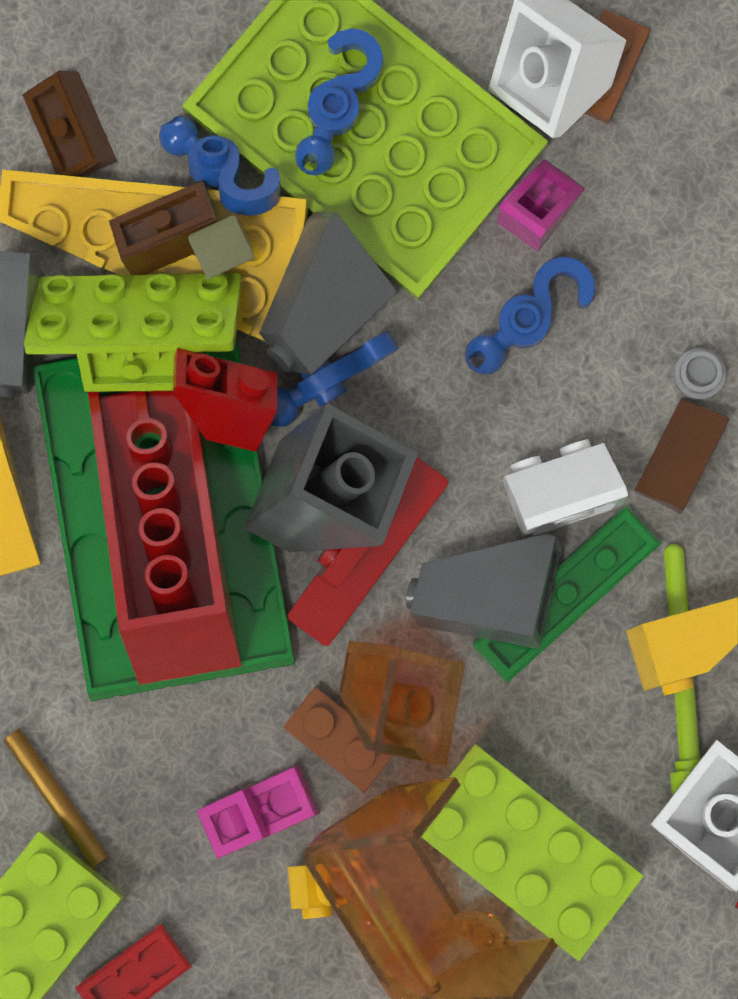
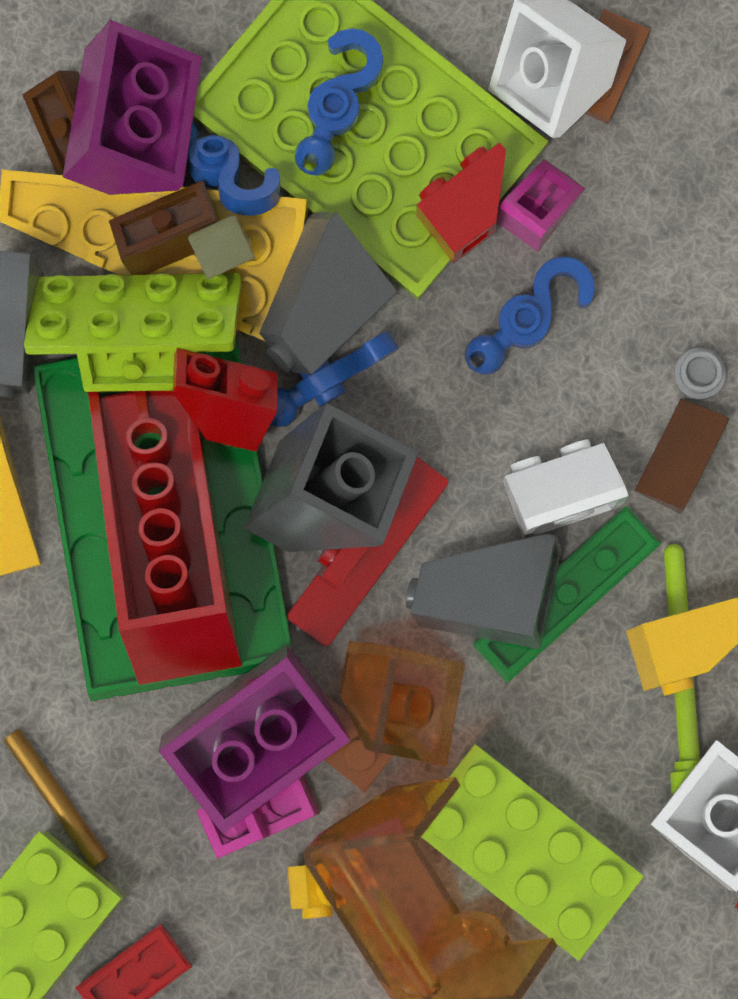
none -> magenta slope [63,20,202,195]
none -> magenta slope [158,644,351,834]
none -> red slope [416,142,506,264]

